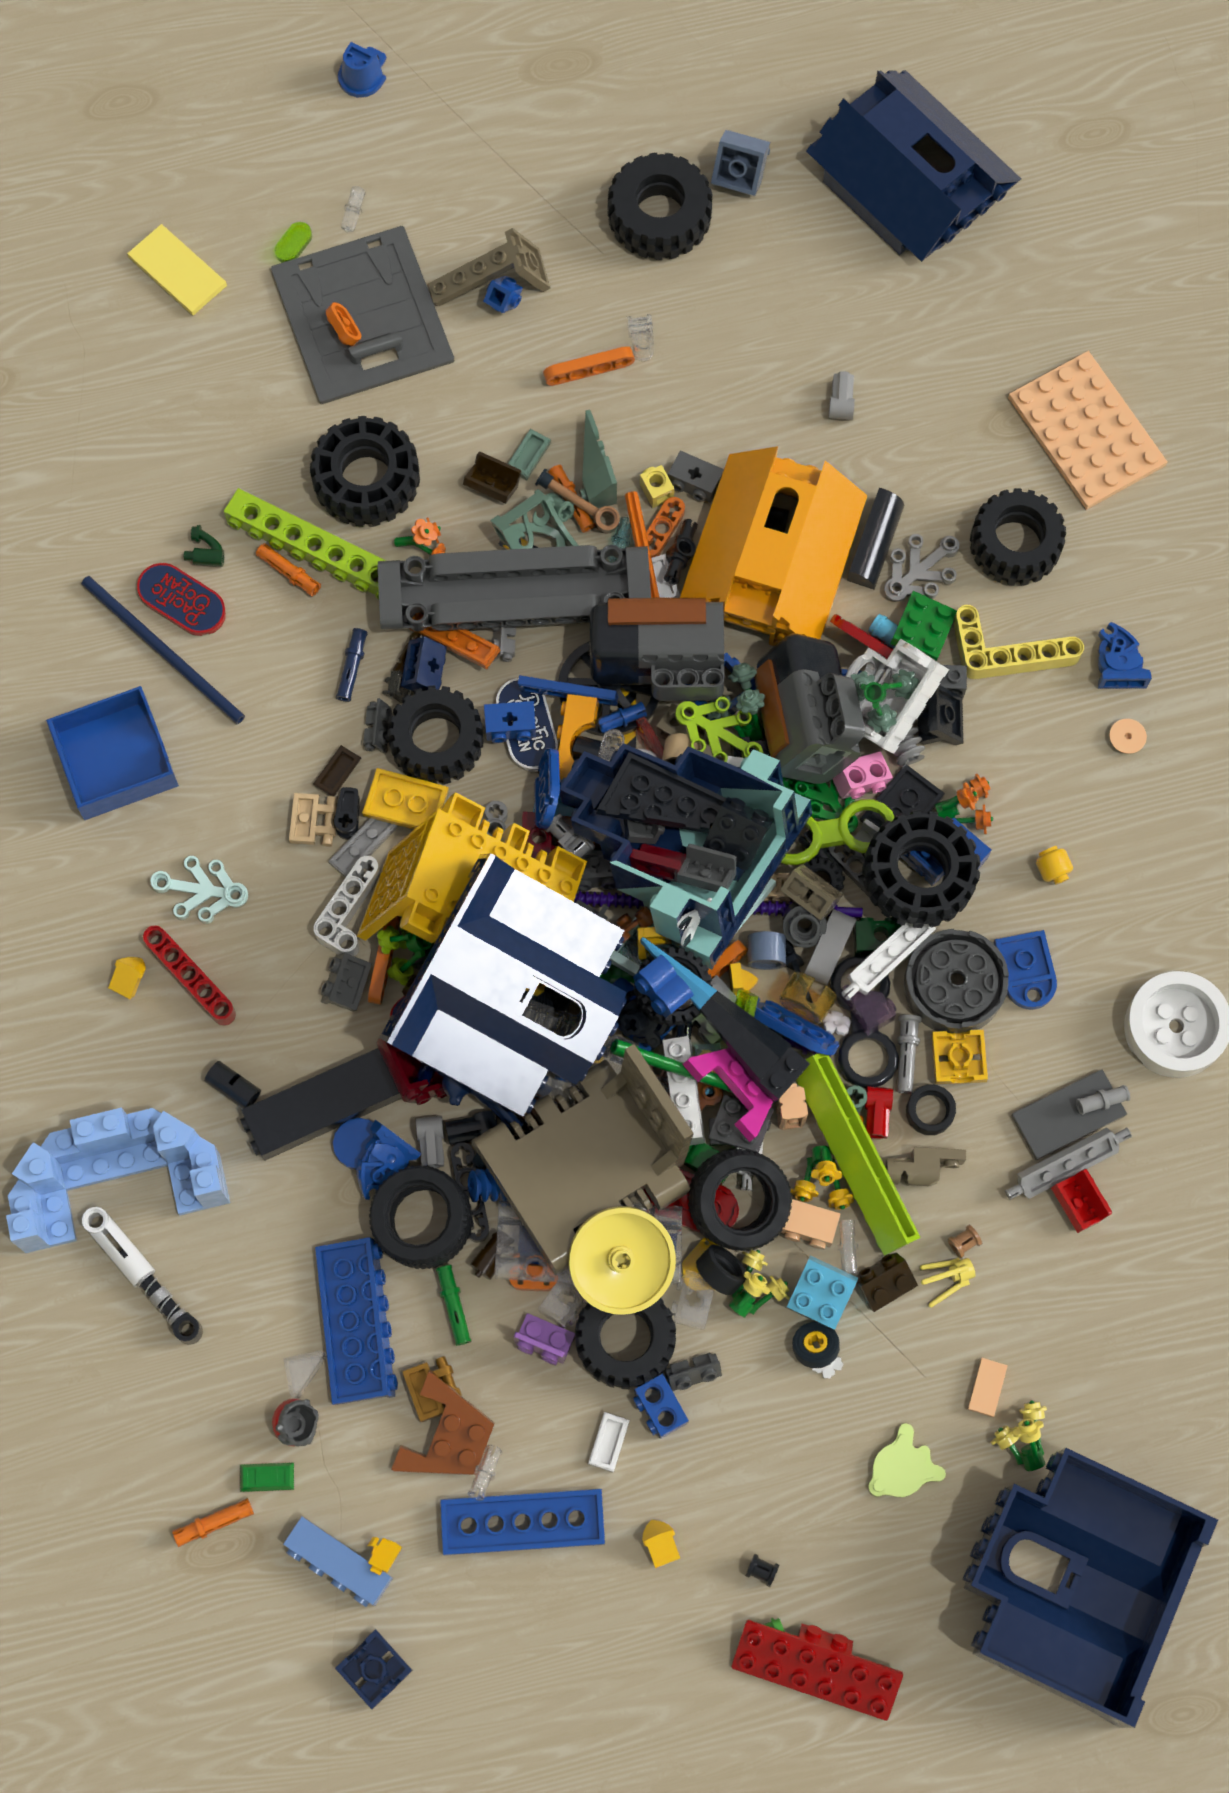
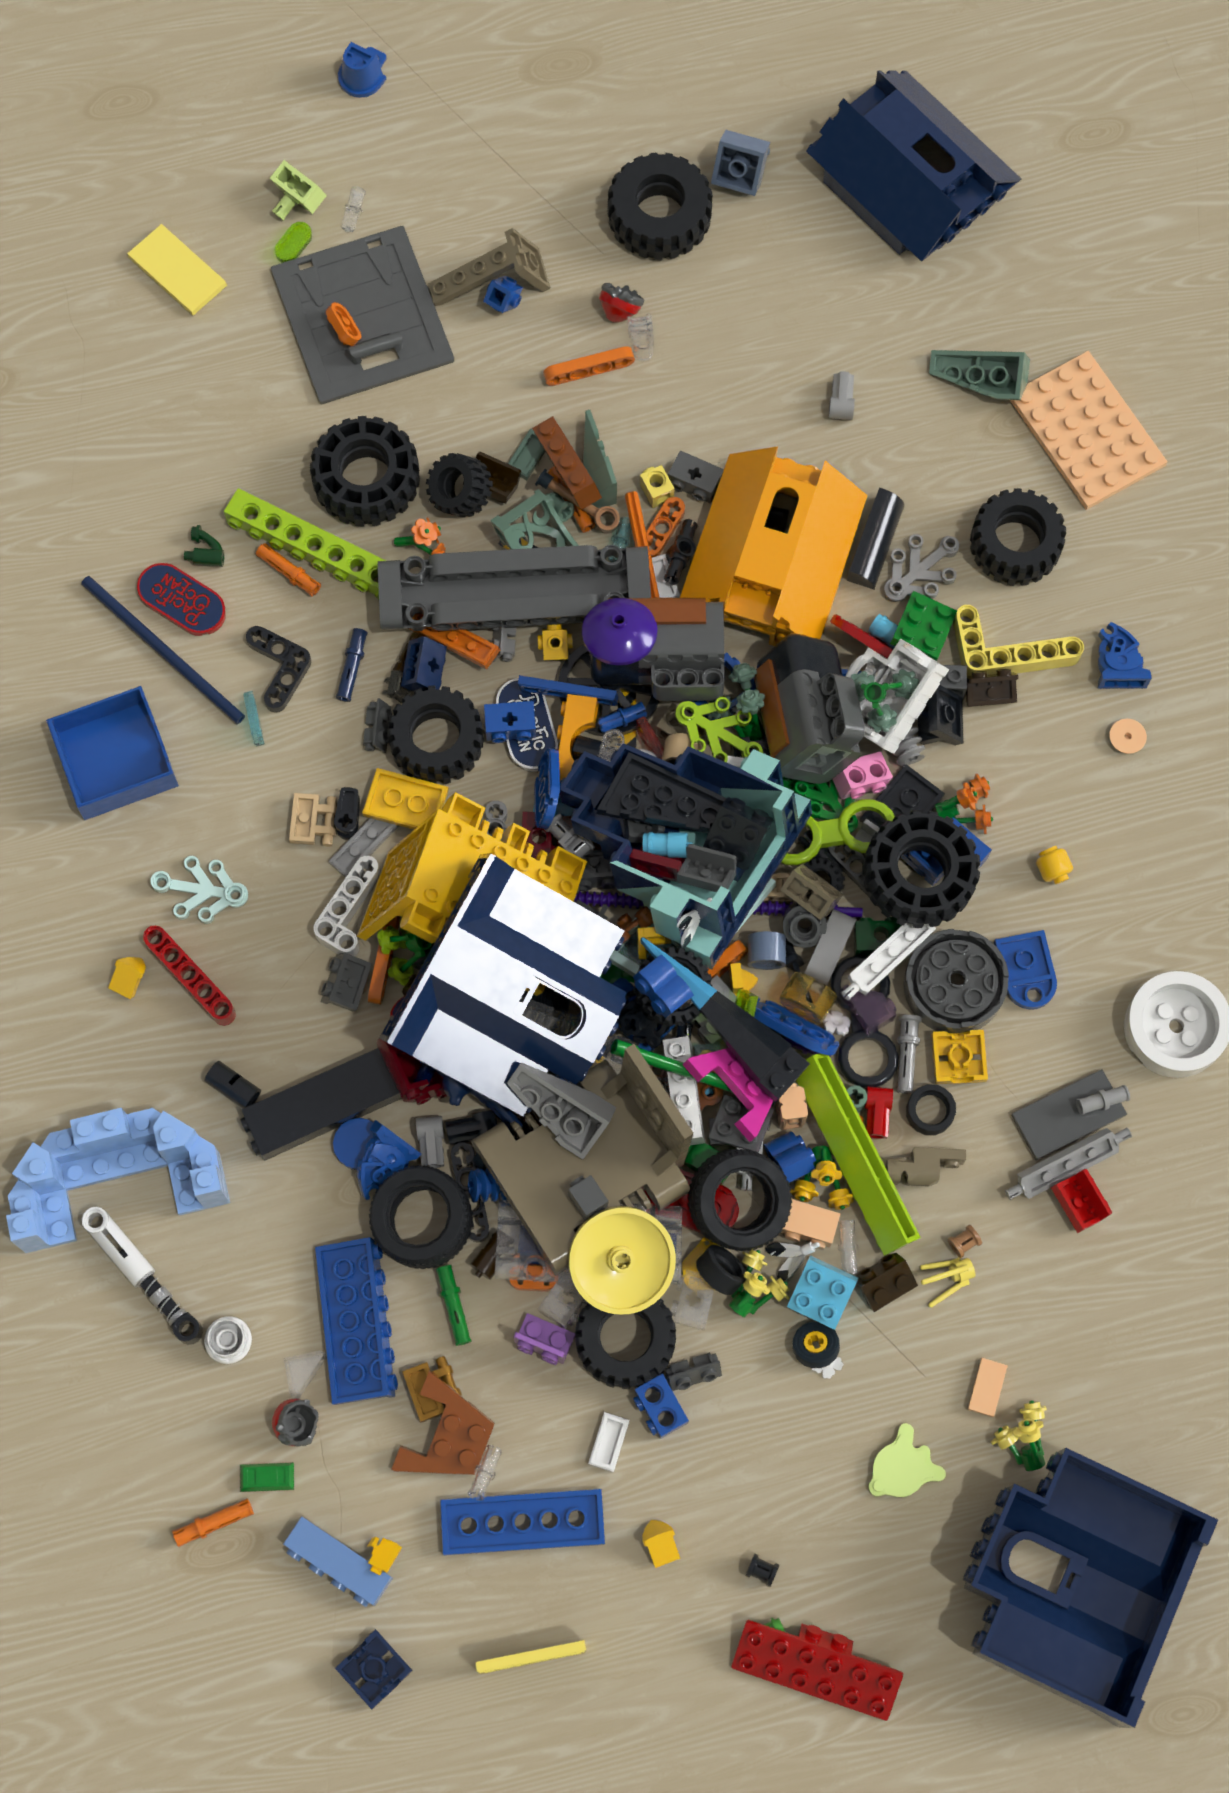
dark brown tile [313,745,362,796] -> none
none -> white piece [204,1316,252,1364]
none -> clear light blue tile [243,691,265,747]
none -> black beam [246,626,311,713]
none -> yellowish green brick [270,160,327,221]
none -> black tyre [426,453,493,518]
none -> light yellow tile [475,1640,586,1674]
none -> light grey wedge [507,1062,616,1159]
none -> dark orange brick [532,416,602,510]
none -> yellow brick [537,624,573,660]
none -> dark grey brick [568,1175,609,1221]
none -> dark purple dish [582,598,657,665]
none -> hair [598,283,644,322]
none -> medium azure piece [643,832,693,858]
none -> blue brick [763,1131,816,1182]
none -> white piece [765,1242,820,1281]
none -> sand green wedge [929,350,1030,400]
none -> dark brown bracket [966,669,1018,707]

